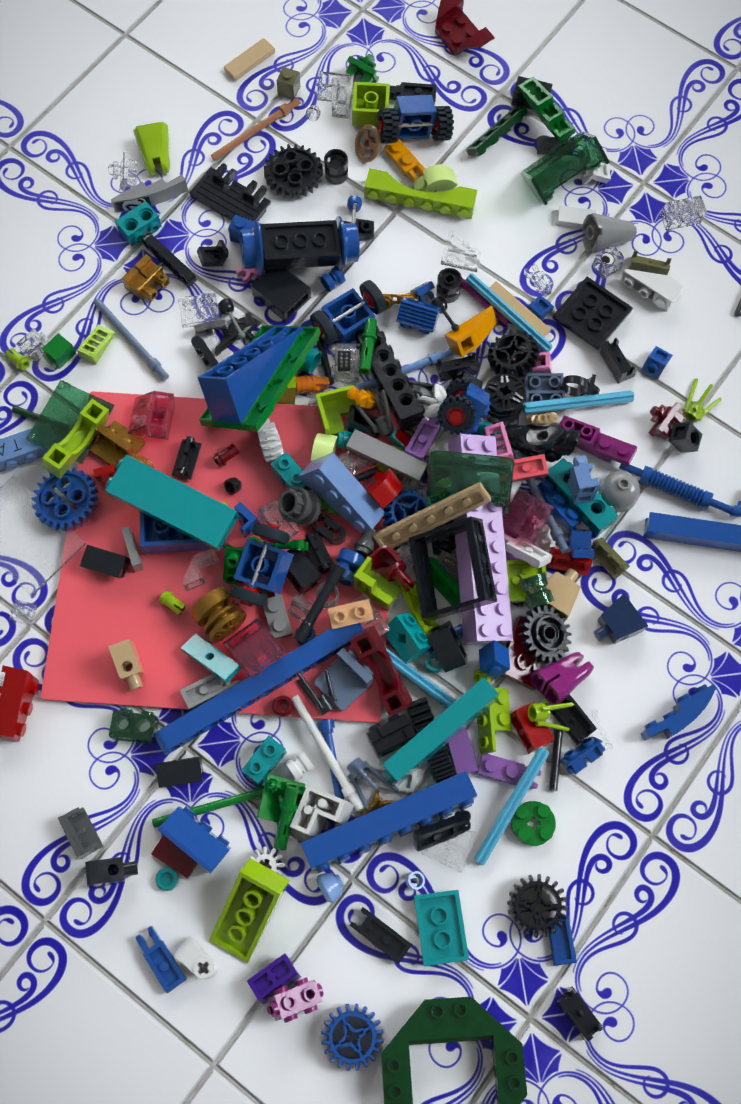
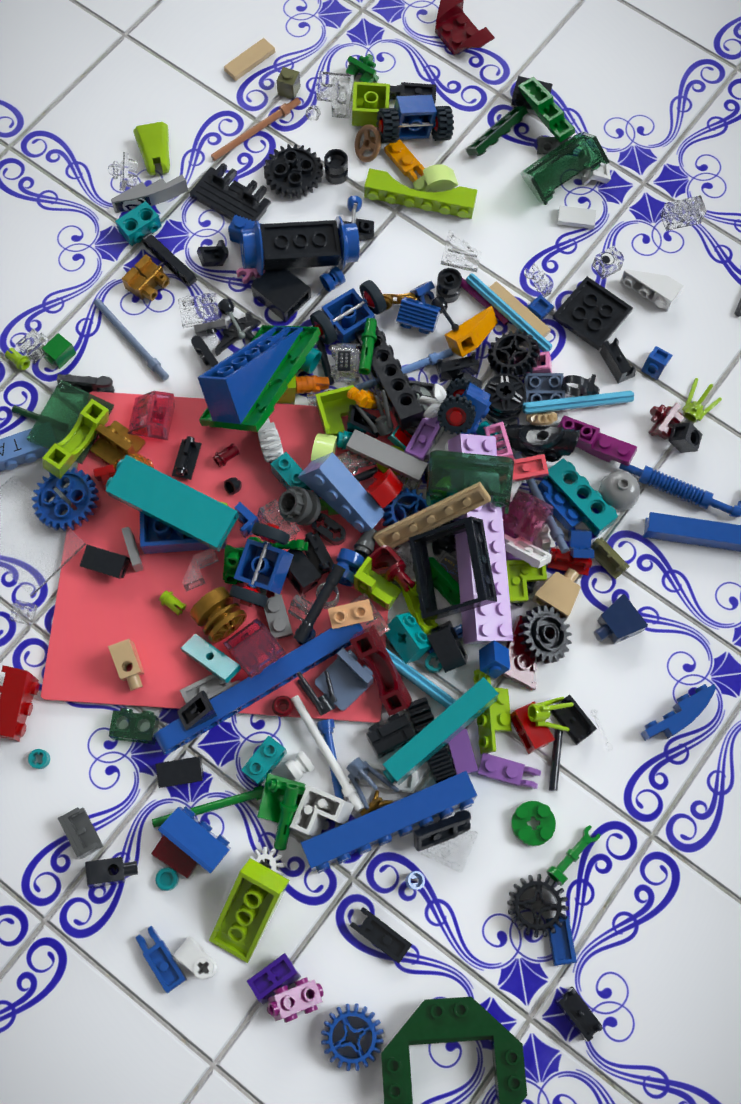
lime slope [77,324,116,364] -> none
light blue cone [316,872,344,903] -> none
teal plate [414,890,469,966] -> none
medium azure axle [474,747,549,865] -> none
clear green wheel [519,572,554,609] -> none
magenta piece [530,652,594,705] -> none
blue hinge [560,737,605,775] -> none
medium blue hips [568,455,600,504] -> none
light grey cone [582,213,637,252] -> none
olive hinge [629,250,672,275] -> none
none -> teal bush [28,749,50,769]
none -> black hinge [56,374,115,395]
none -> black slope [177,690,217,731]
none -> green piece [546,825,601,886]

